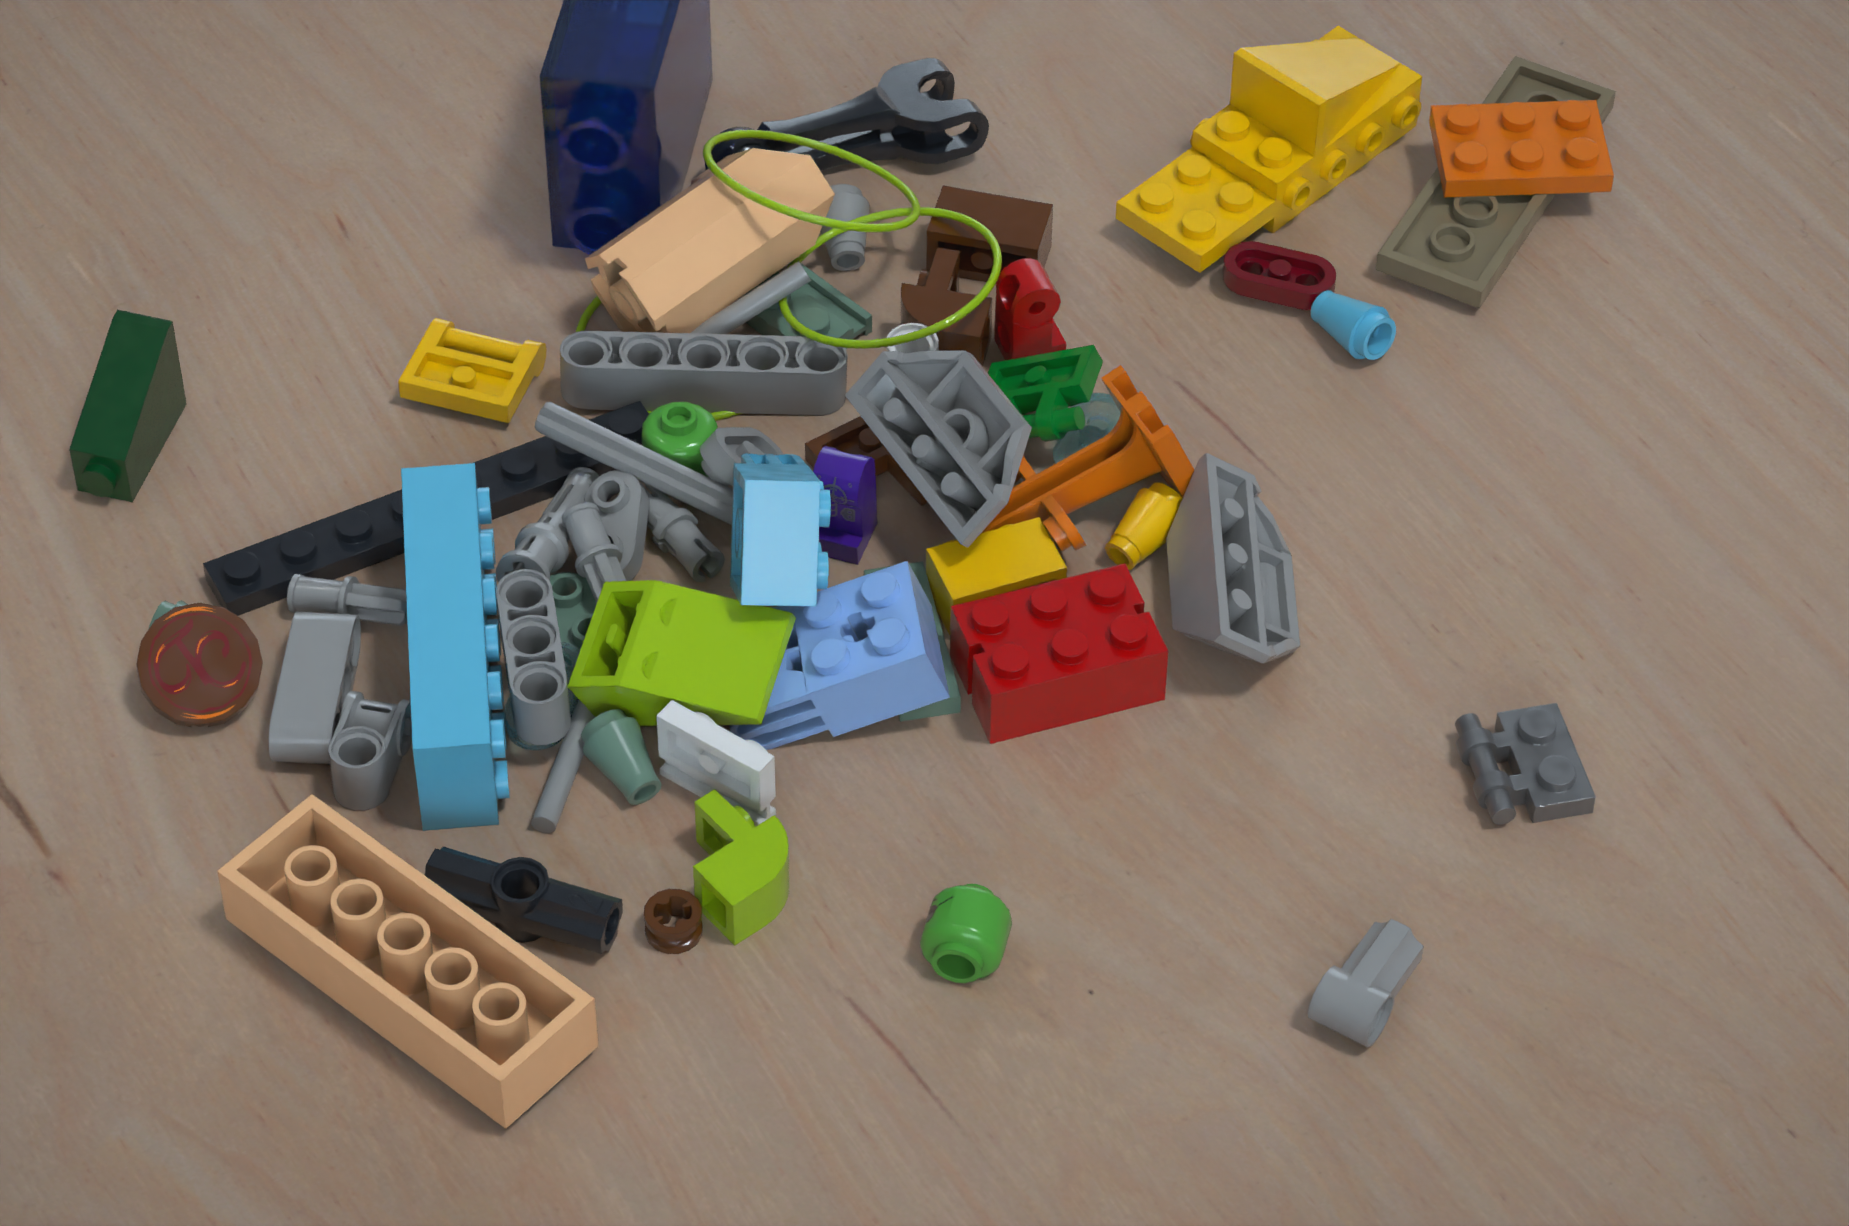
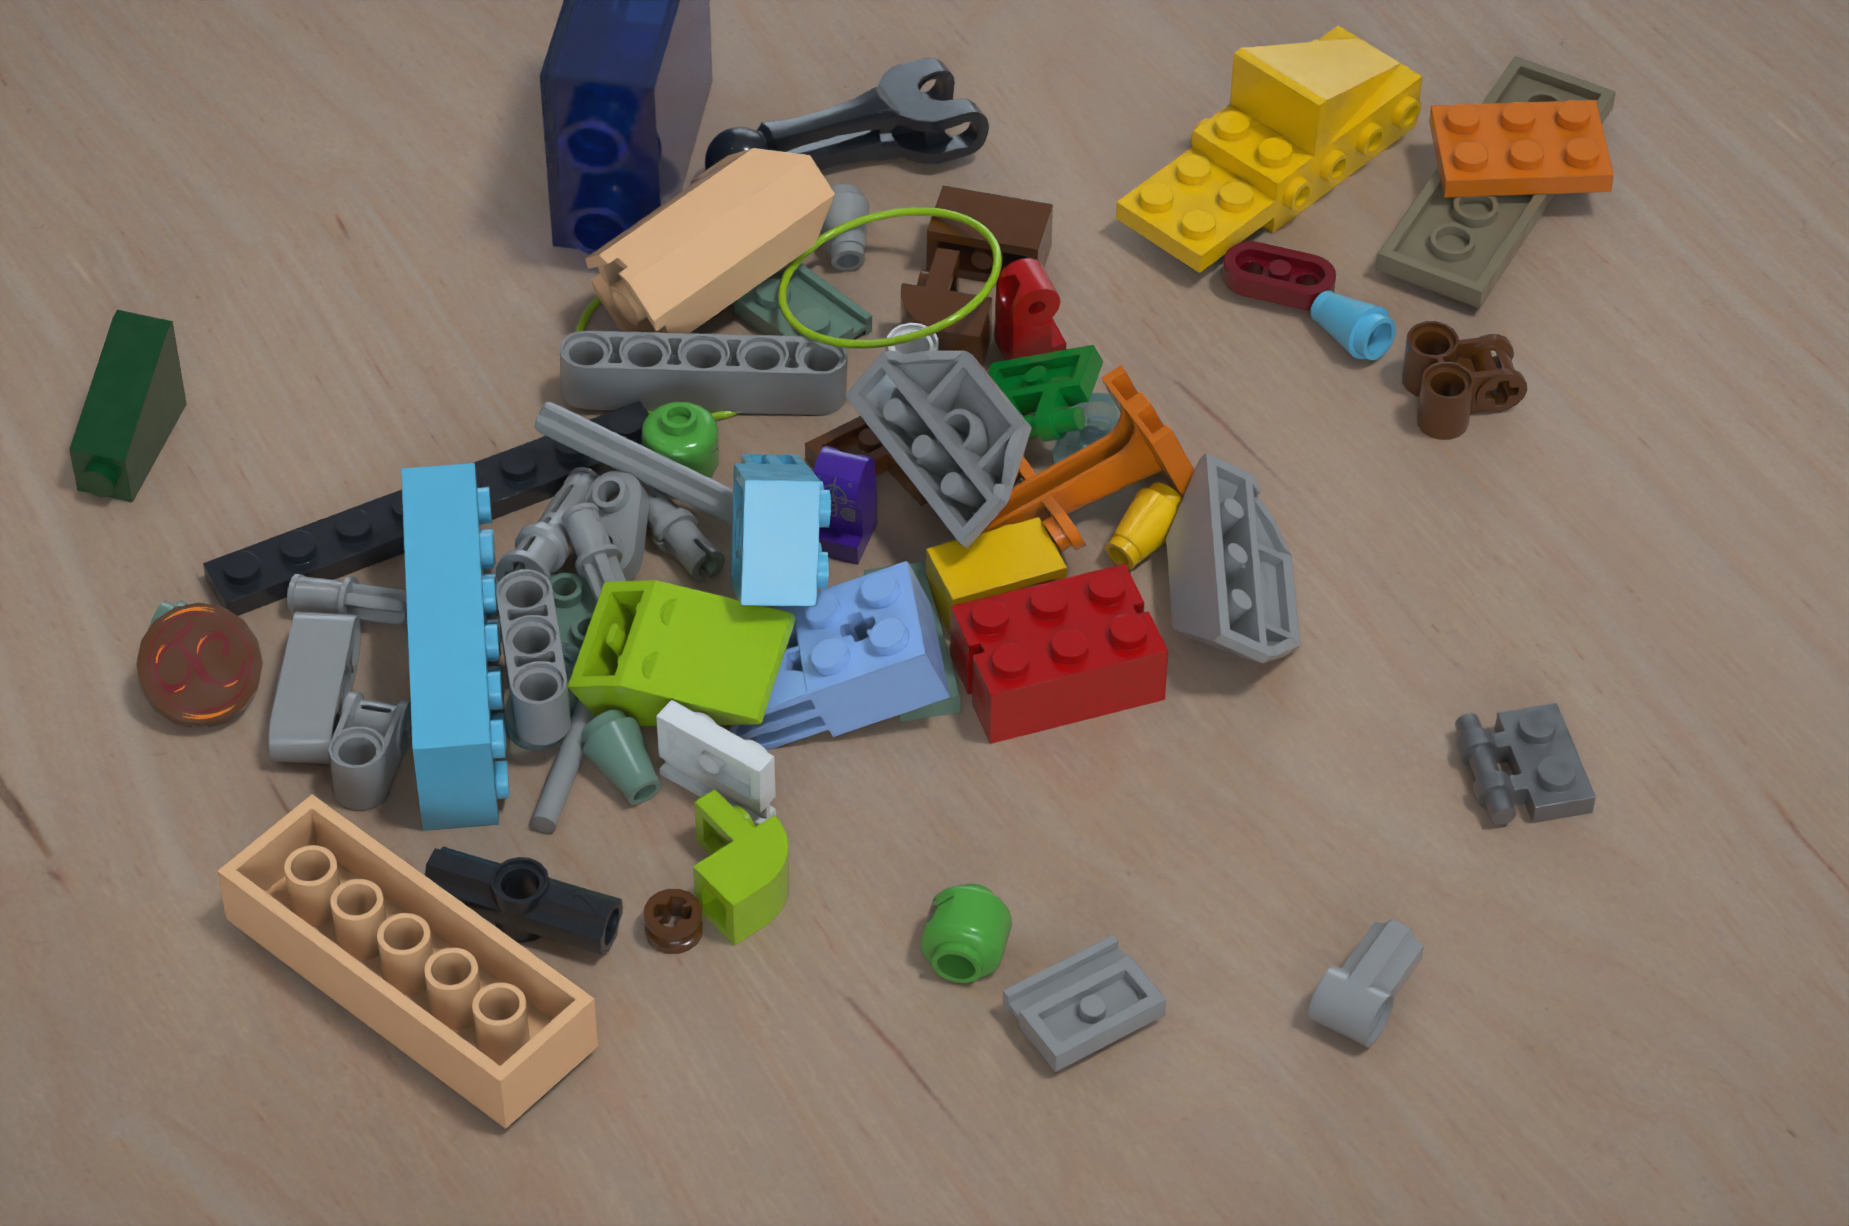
yellow plate [398,318,547,423] -> none
light grey bar [691,261,811,334] -> none
light grey plate [700,427,784,487] -> none
lime piece [703,130,921,232] -> none
none -> light grey plate [1003,935,1166,1072]
none -> reddish brown piece [1402,321,1527,440]

